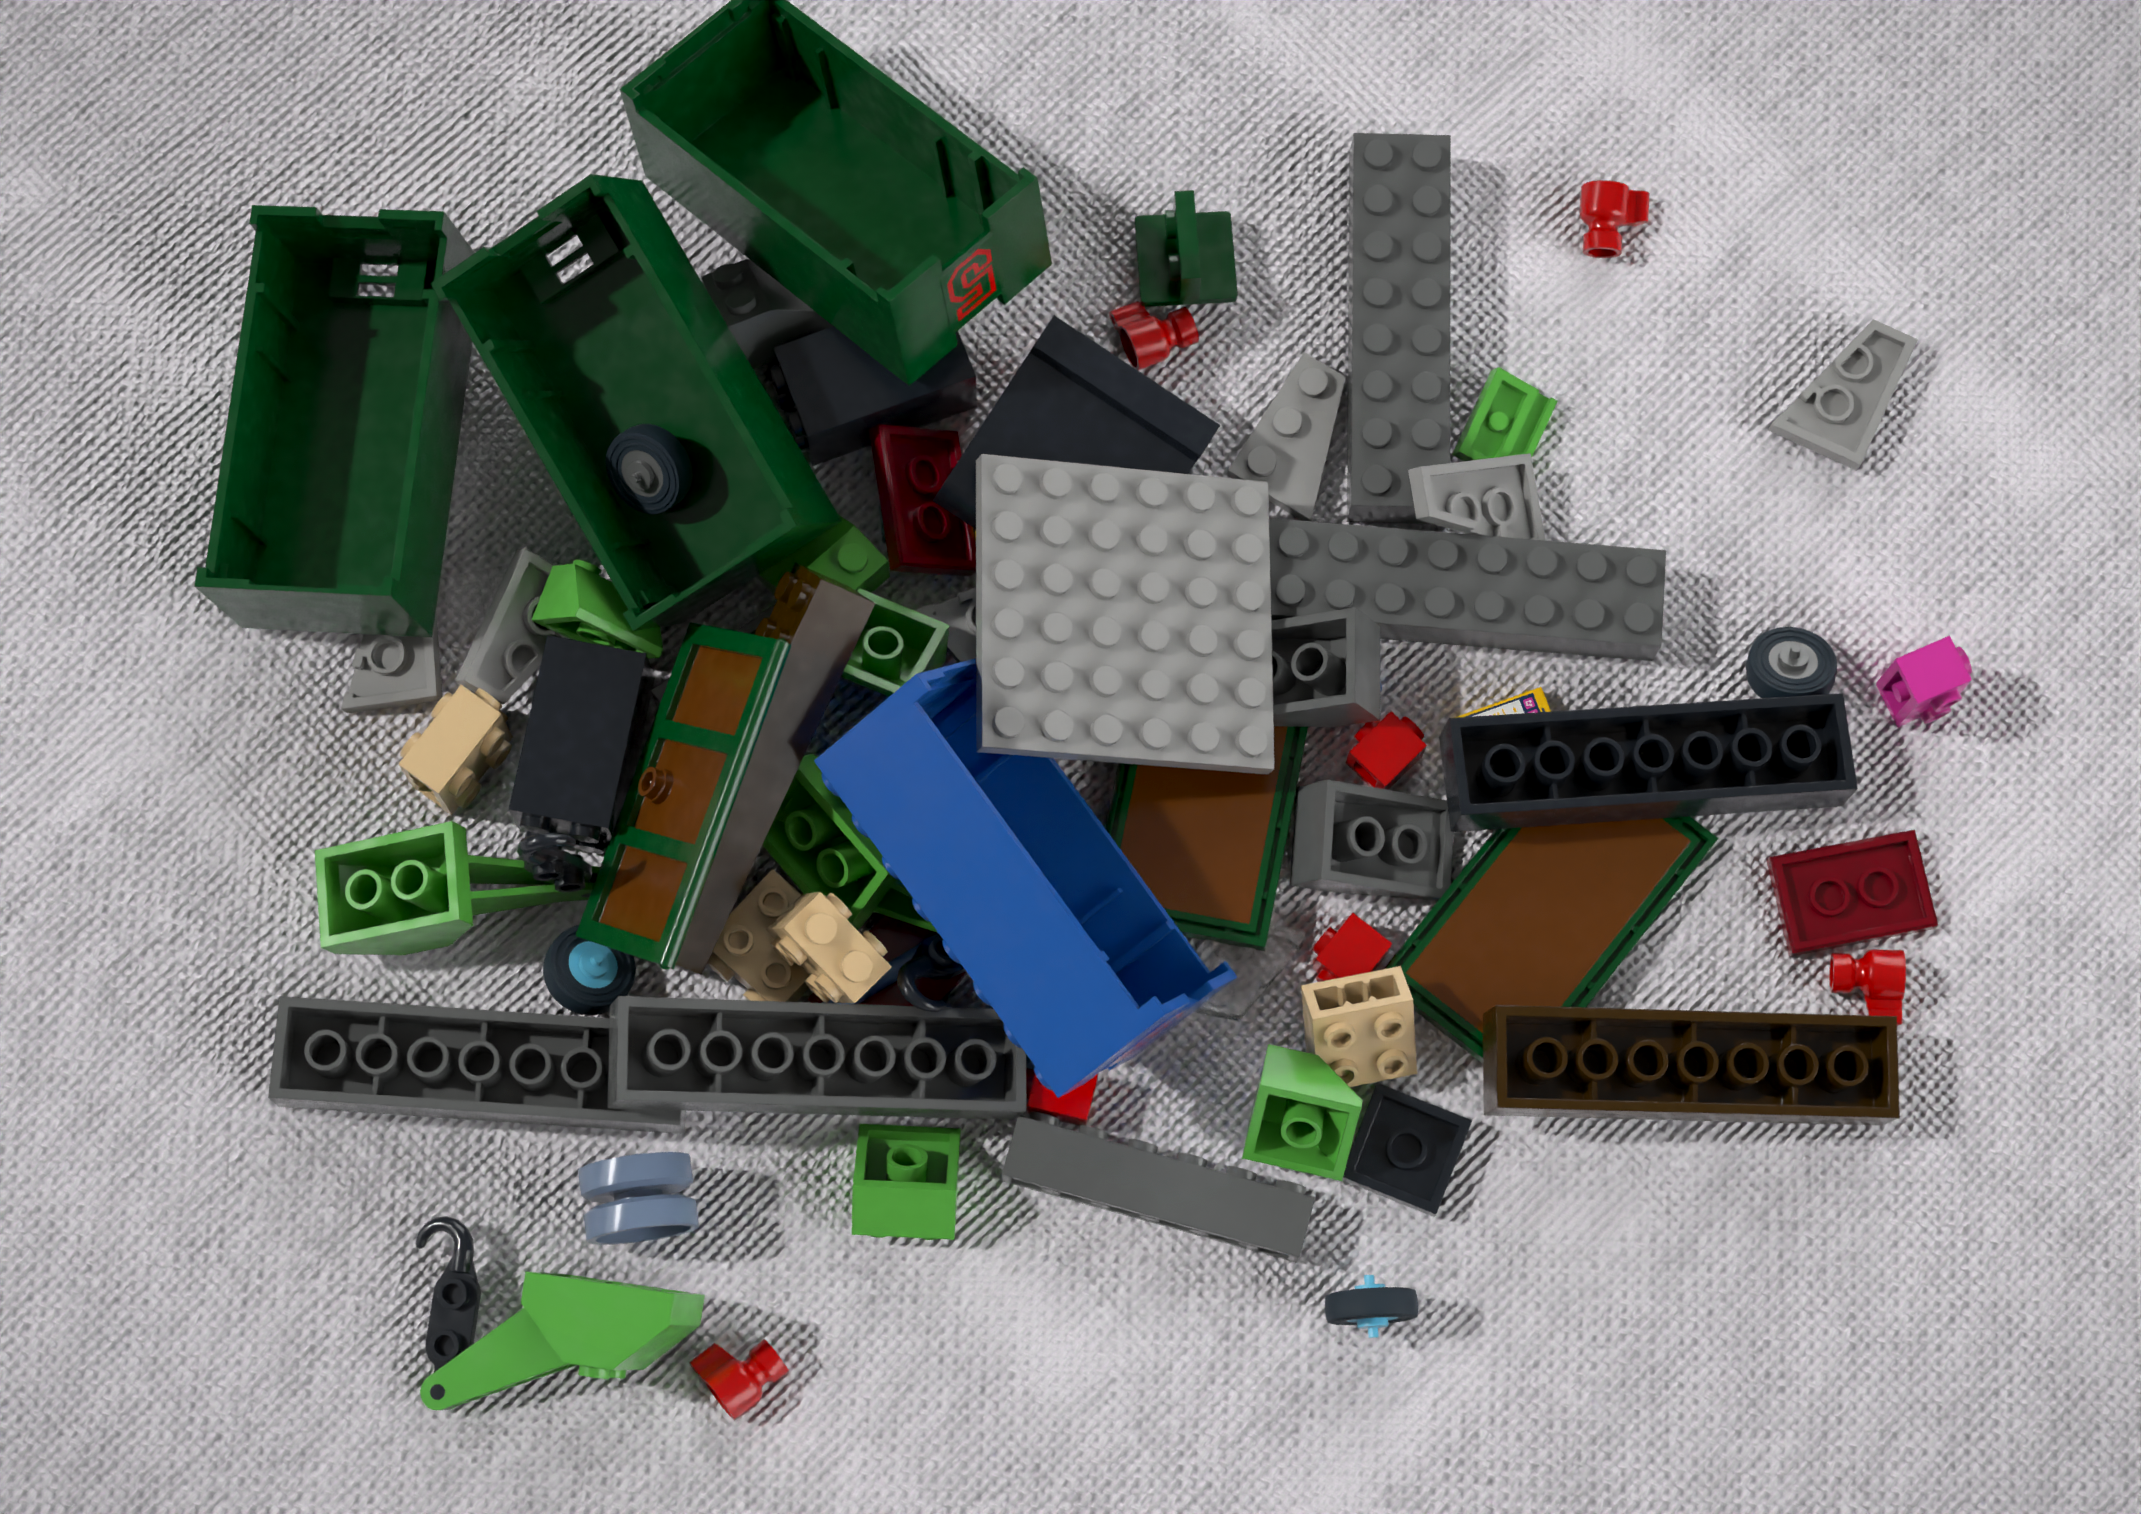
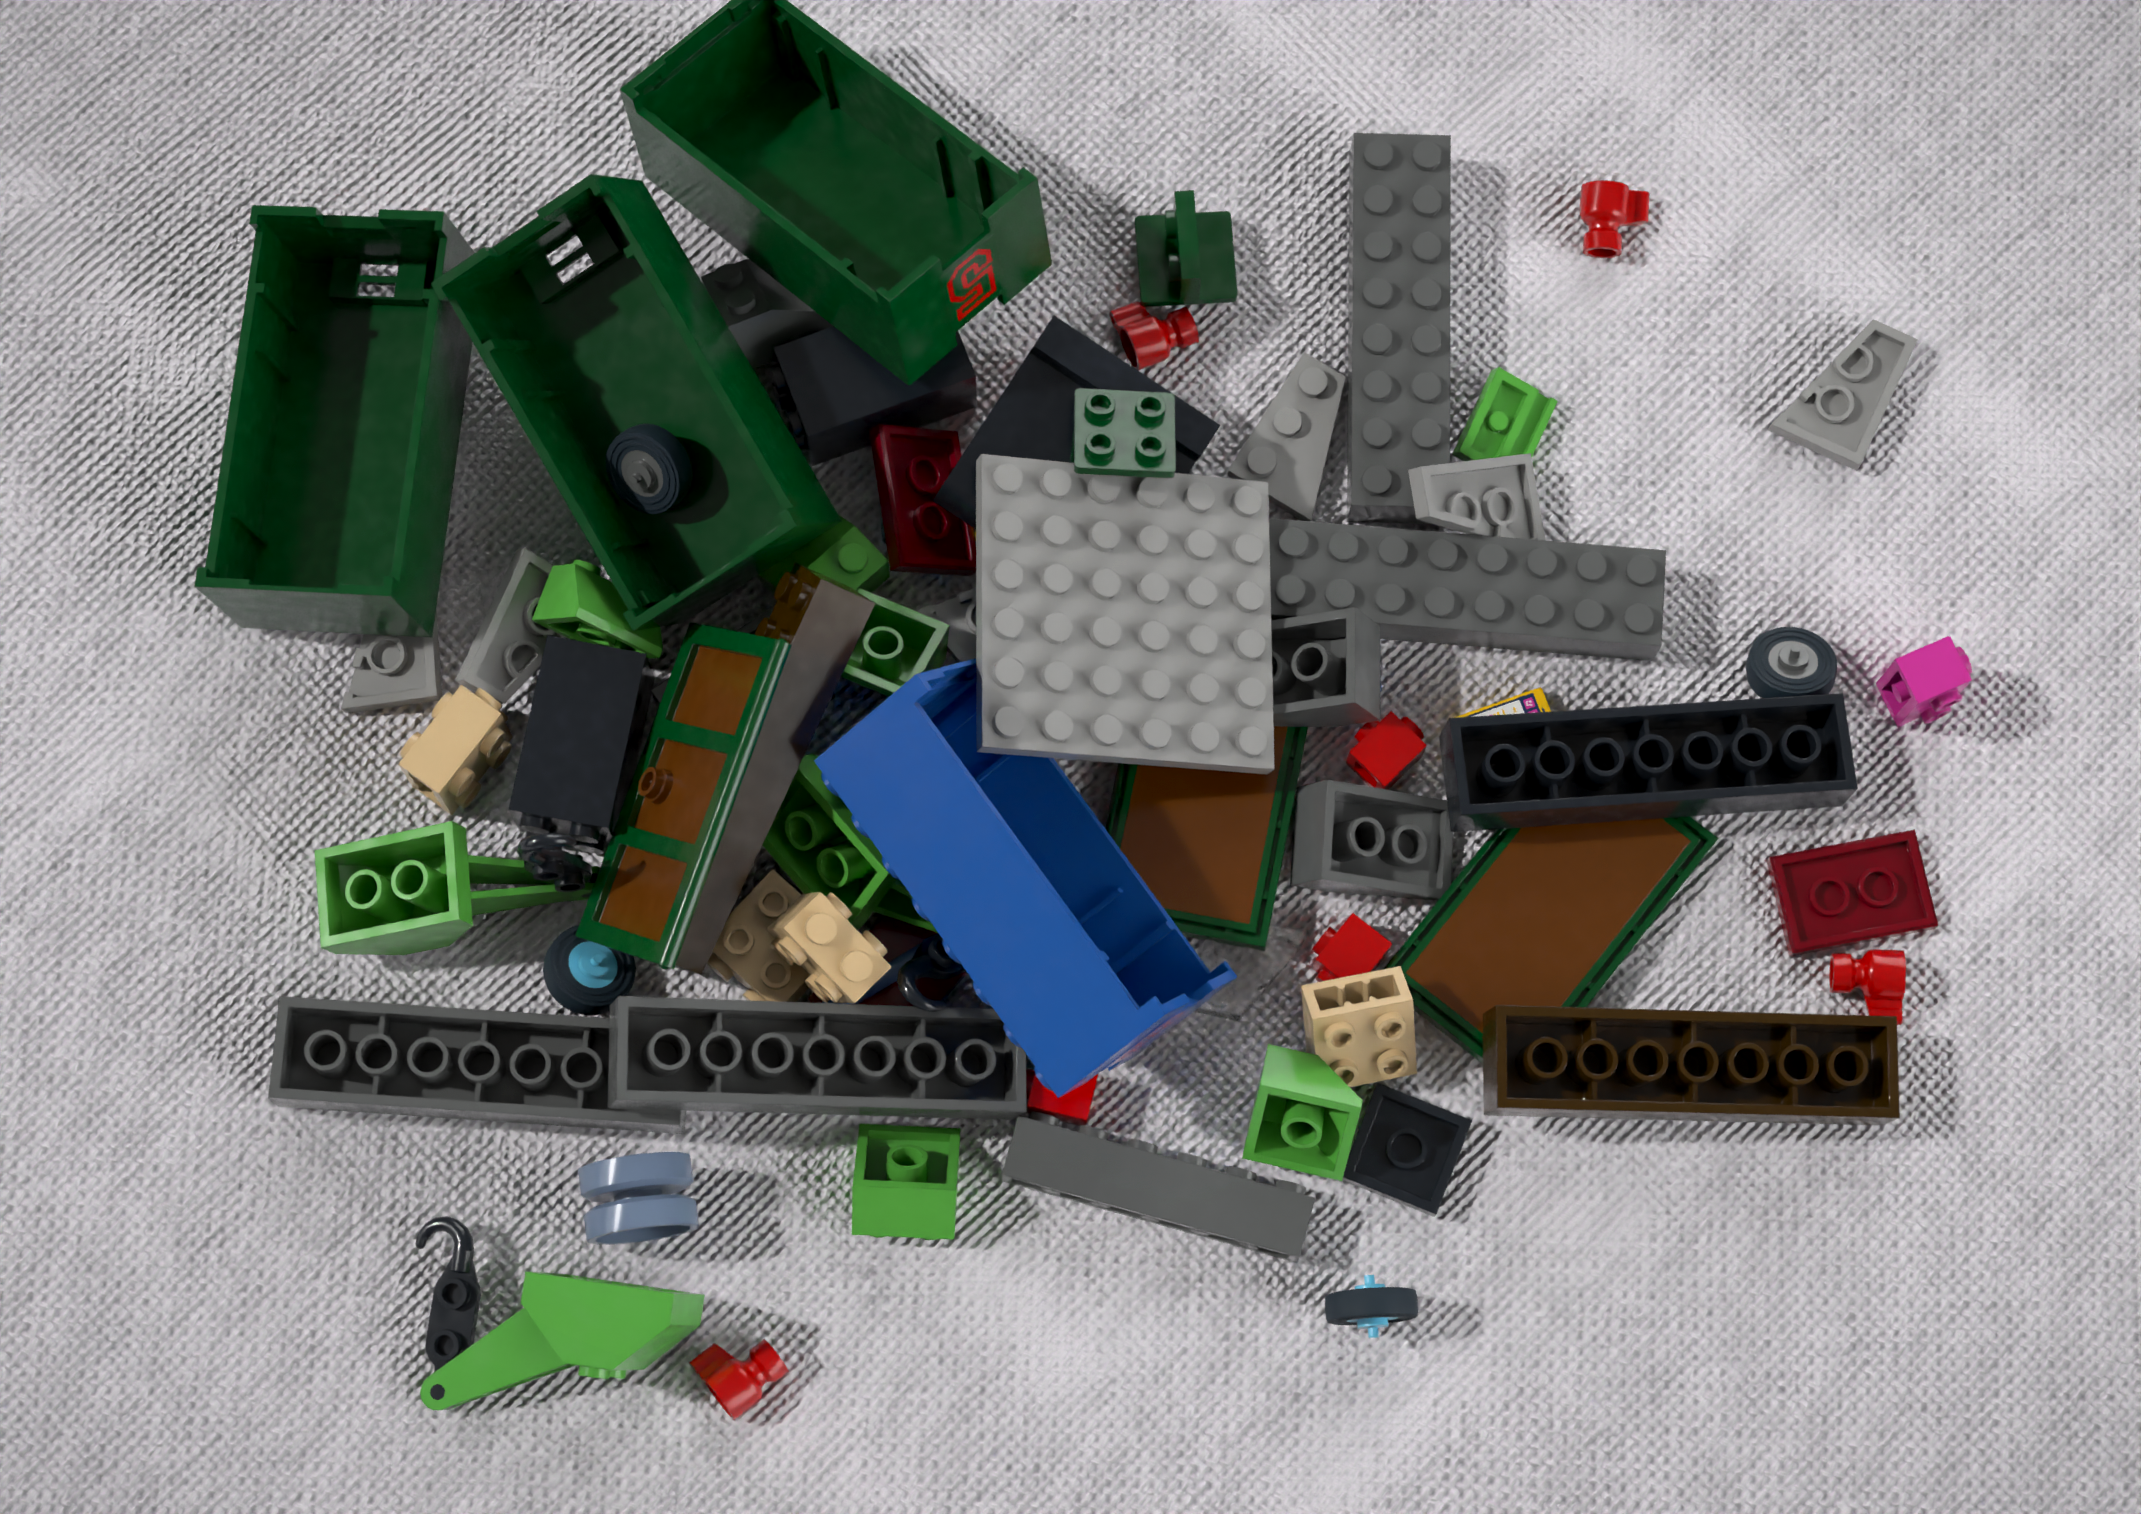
none -> bracket [1070,388,1176,478]

